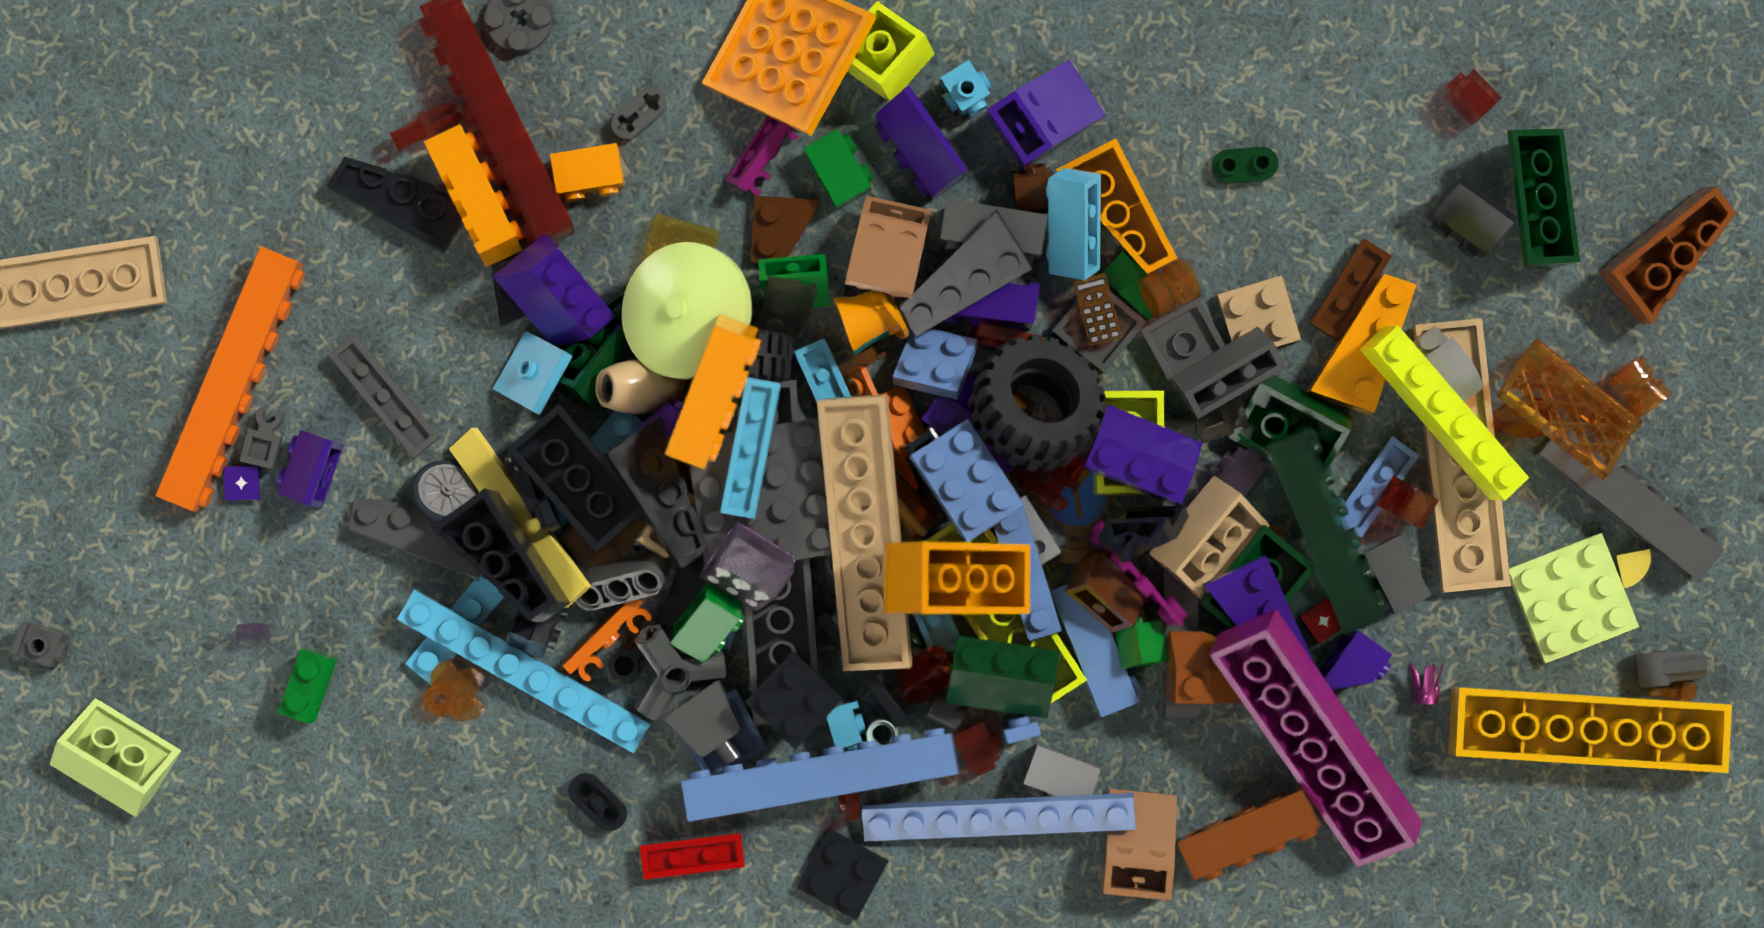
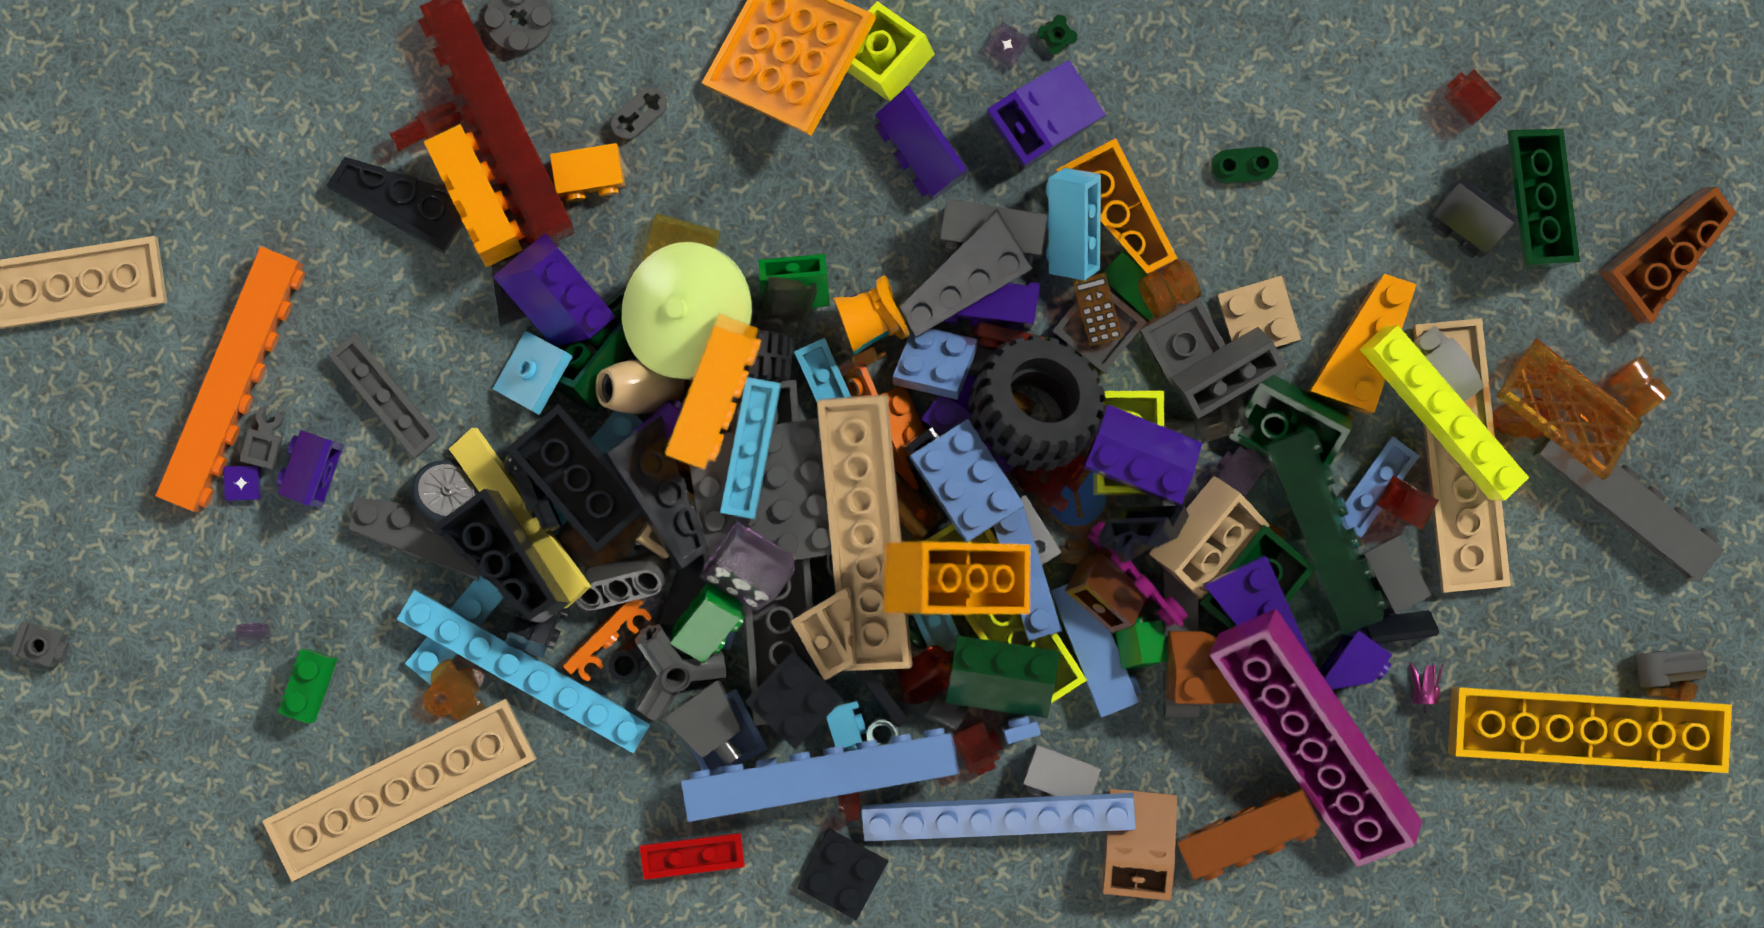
yellowish green slope [50,698,181,817] -> none
black plate [568,773,628,831] -> none
magenta plate [725,116,798,195] -> none
reddish brown wing [750,195,819,264] -> none
green brick [803,128,874,210] -> none
medium nougat slope [845,196,932,299] -> none
medium azure brick [939,60,992,117] -> none
reddish brown brick [1011,164,1054,214] -> none
red tile [1299,598,1347,644] -> none
reddish brown plate [1309,238,1392,342] -> none
yellowish green plate [1509,533,1639,664] -> none
light yellow tile [1616,548,1652,588] -> none
none -> tan plate [262,699,537,882]
none -> tan wing [791,587,857,681]
none -> clear purple tile [984,22,1031,69]
none -> dark green plate [1038,15,1078,55]
none -> black slope [1364,610,1439,643]

